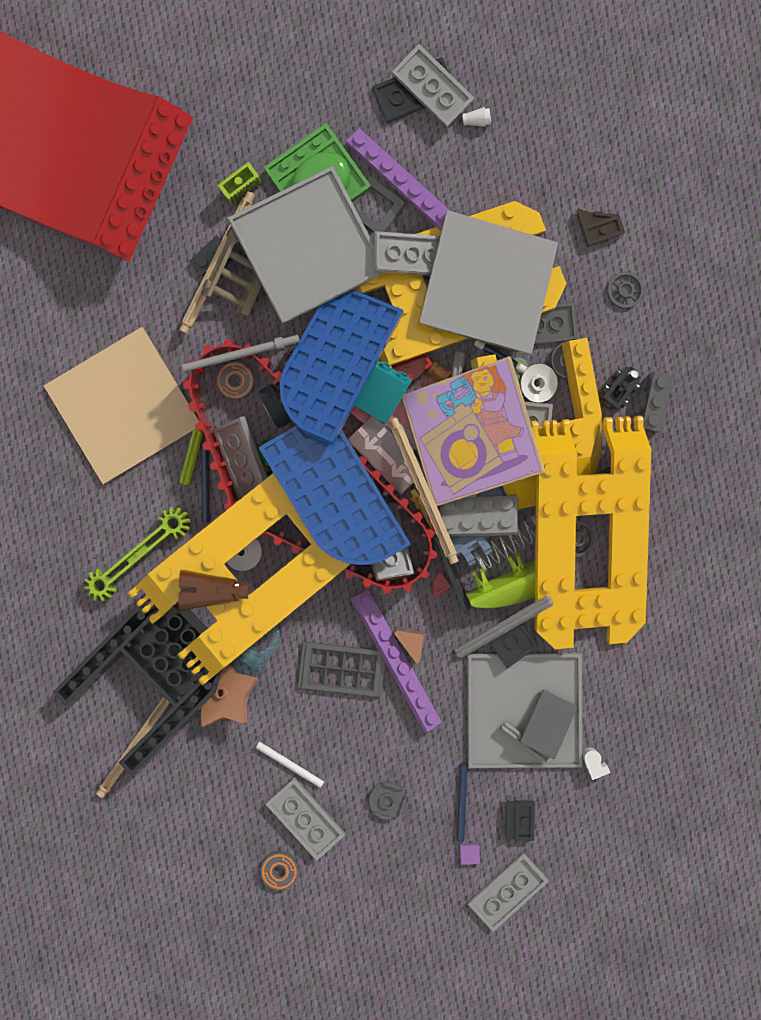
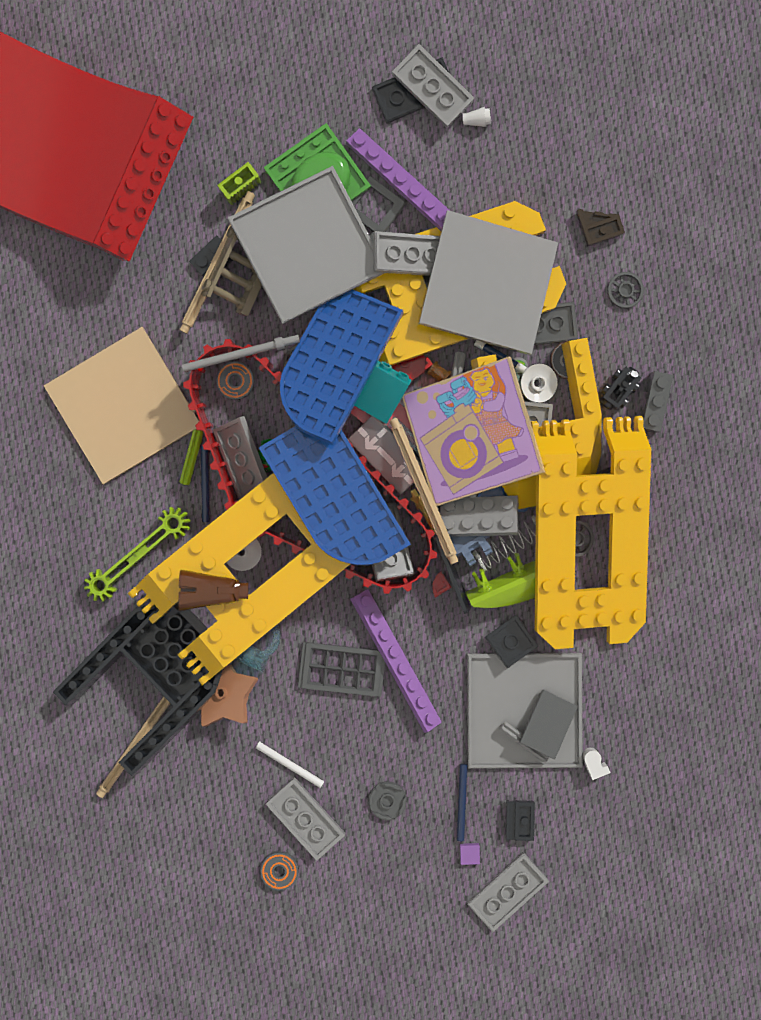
black wheel [258,384,292,428] -> none
nougat slope [394,629,424,664] -> none
light grey axle [455,596,553,658] -> none

